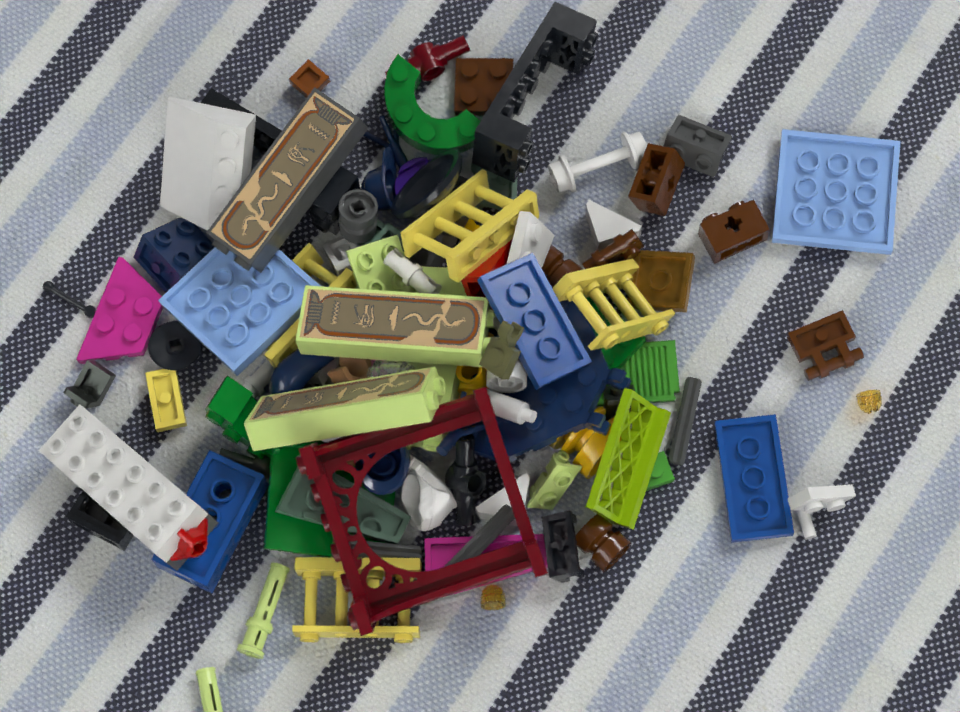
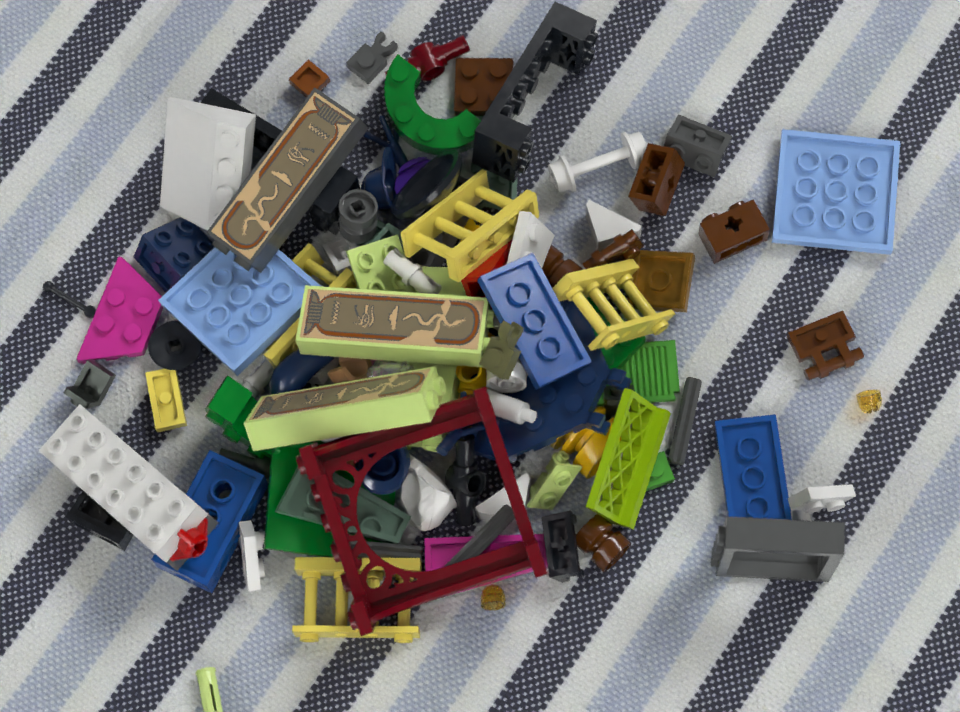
yellowish green pin [236,562,290,659] -> none
none -> white plate [239,520,265,591]
none -> dark grey plate [346,31,398,85]
none -> dark grey window [711,516,845,582]

